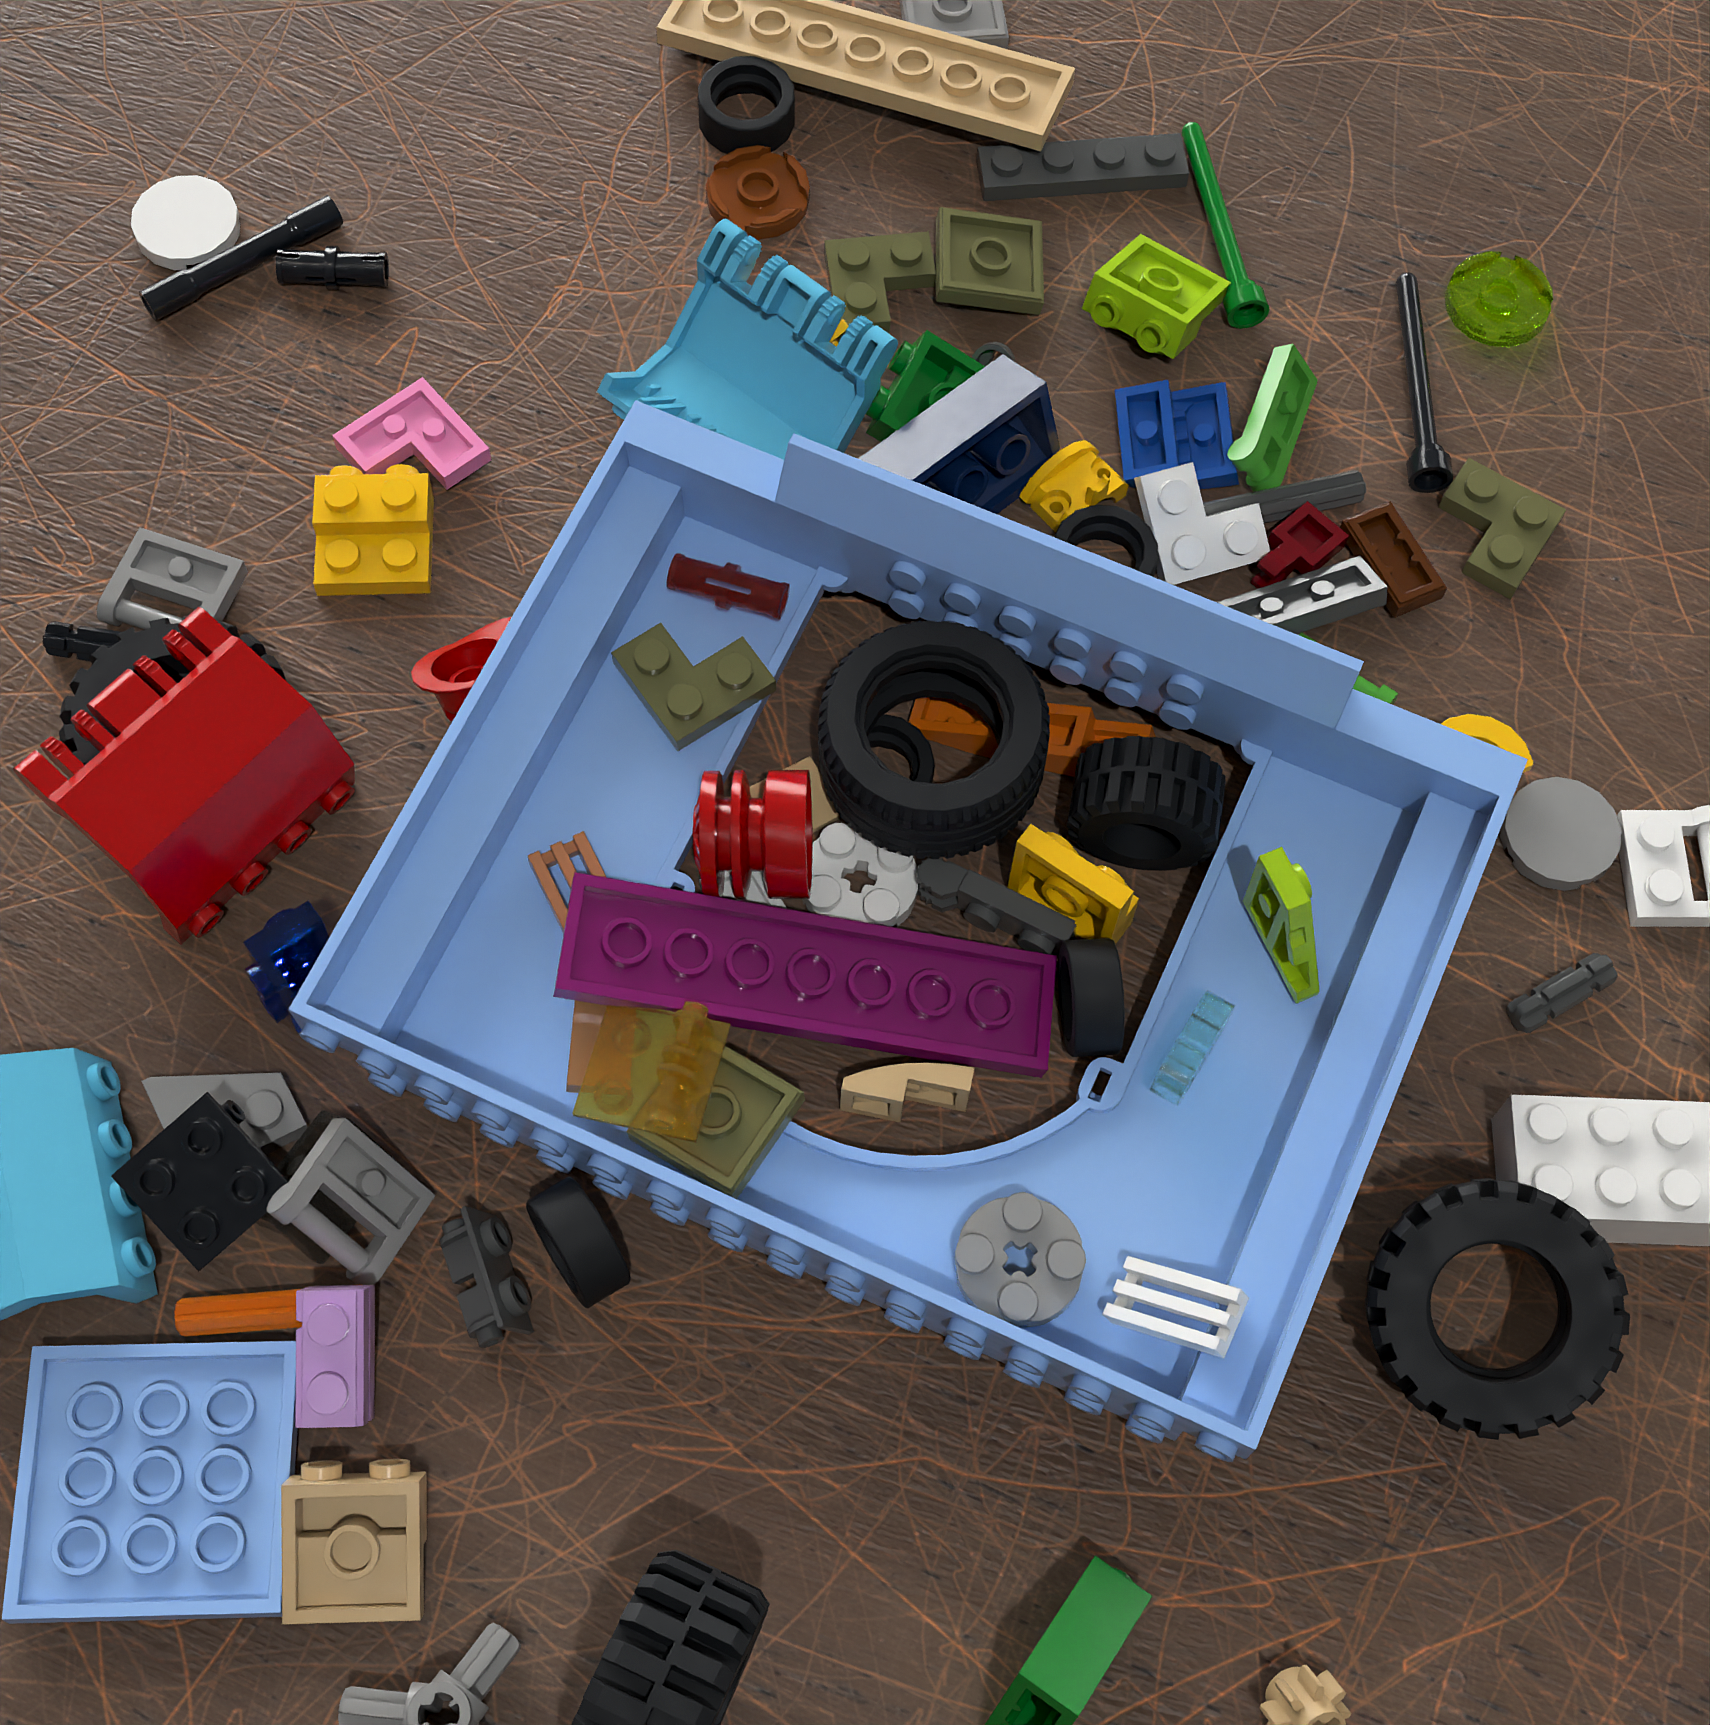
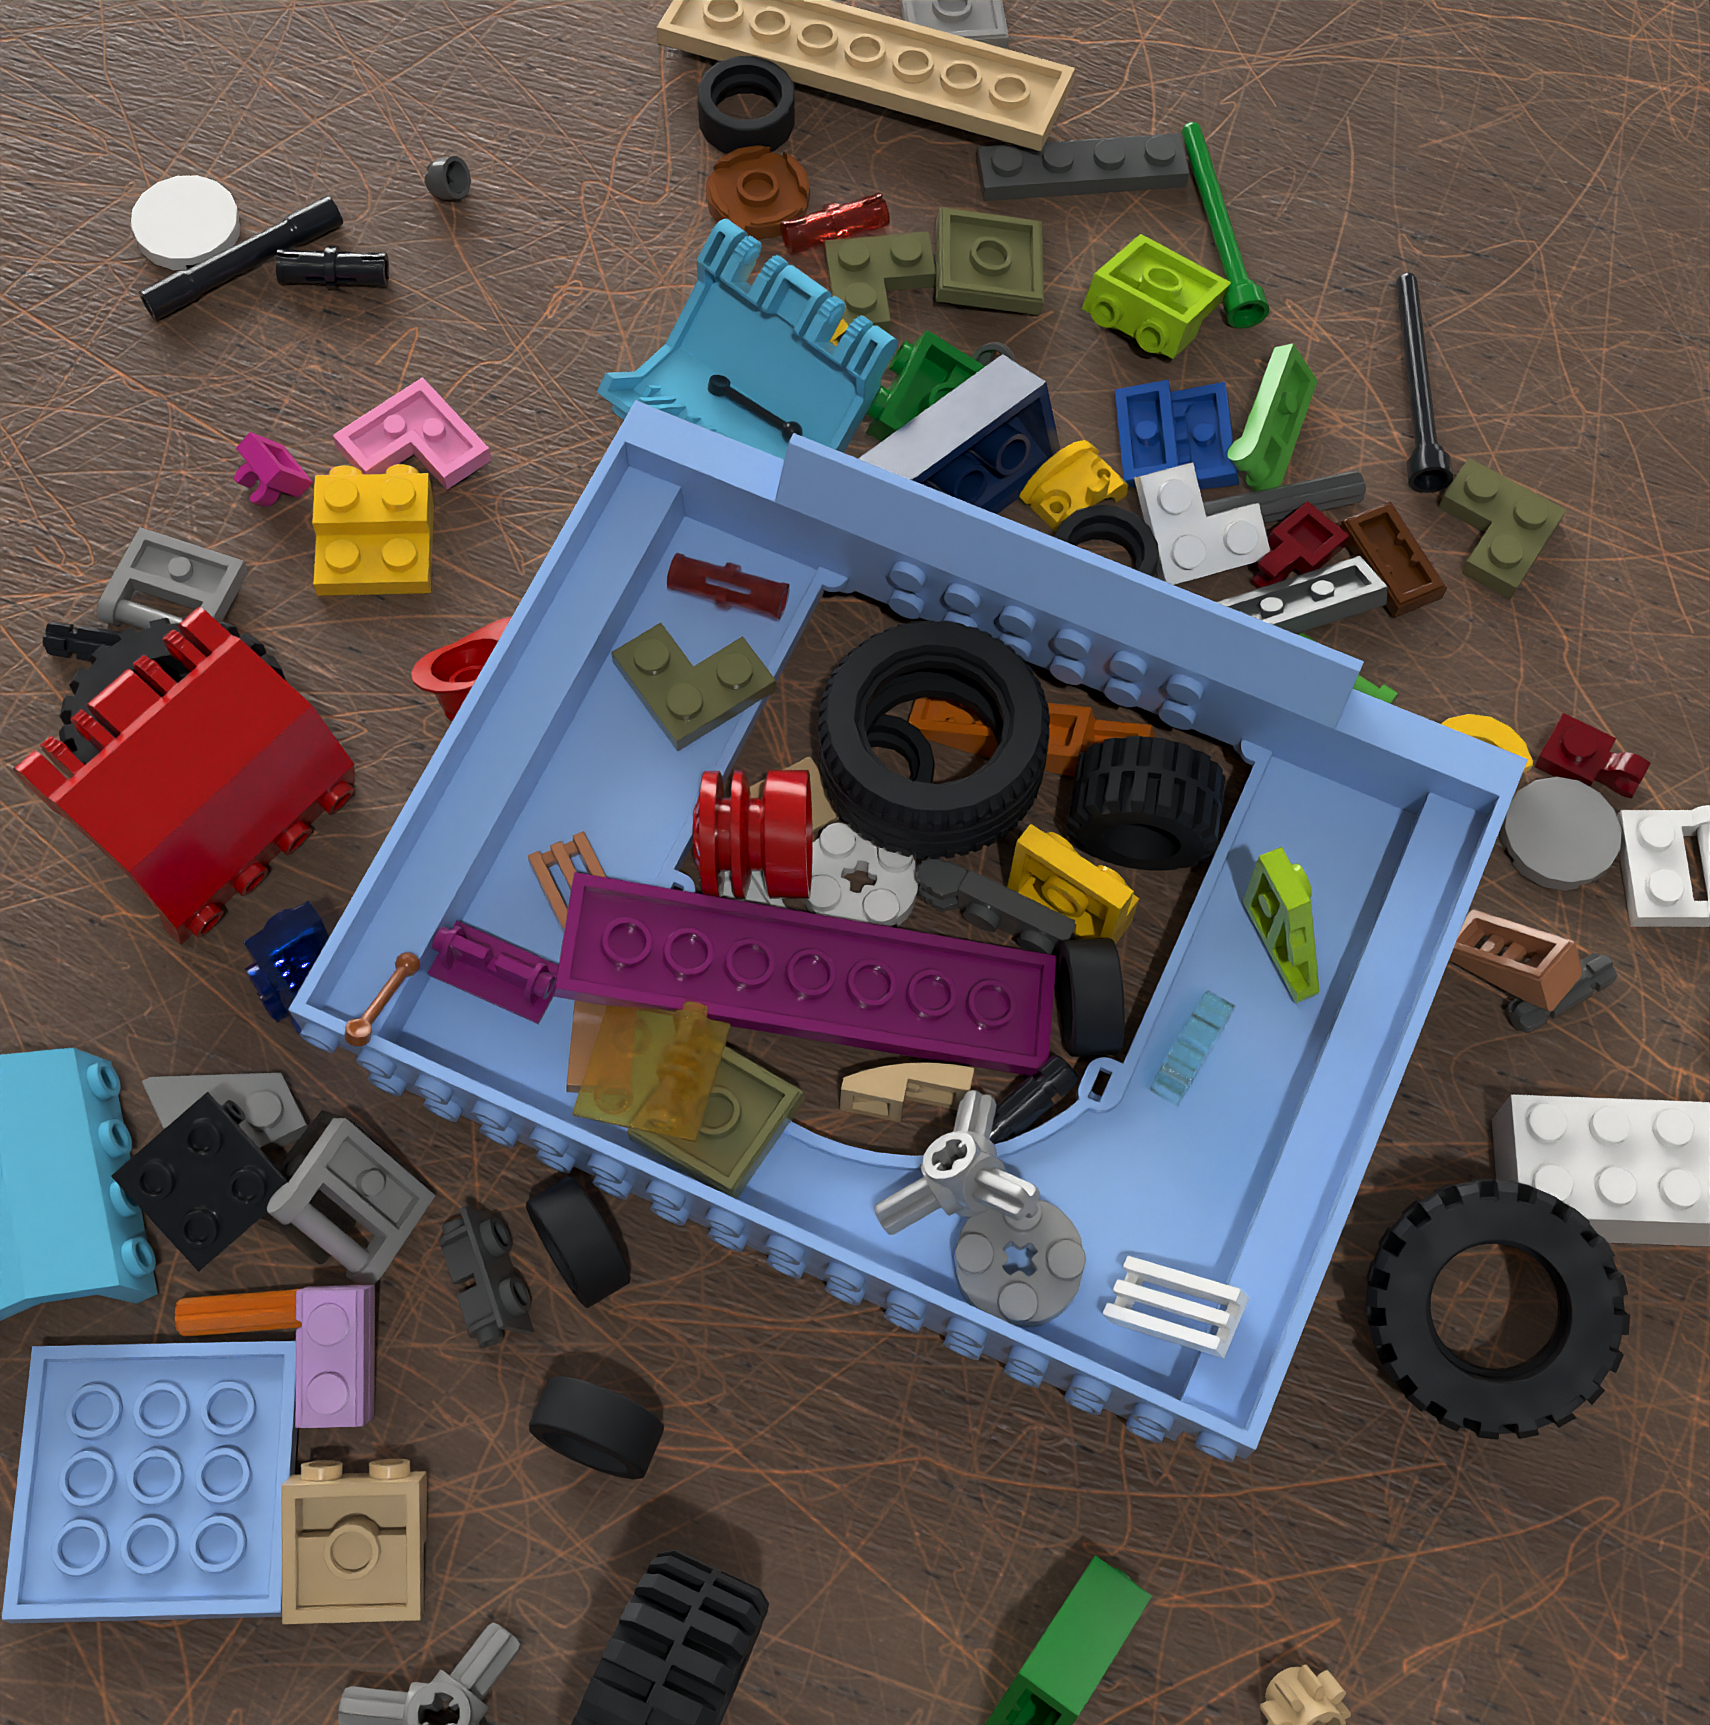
clear neon green tile [1445,251,1553,347] -> none
none -> dark pink tile [234,432,313,507]
none -> dark orange hinge [344,952,420,1046]
none -> dark grey hinge [424,156,471,200]
none -> magenta hinge [427,920,558,1025]
none -> black tyre [529,1376,664,1480]
none -> black hinge [707,375,803,442]
none -> clear red pin [780,192,890,255]
none -> light grey bush [874,1090,1040,1235]
none -> black axle [989,1055,1079,1144]
none -> nougat slope [1449,909,1582,1011]
none -> dark red plate [1534,713,1651,799]

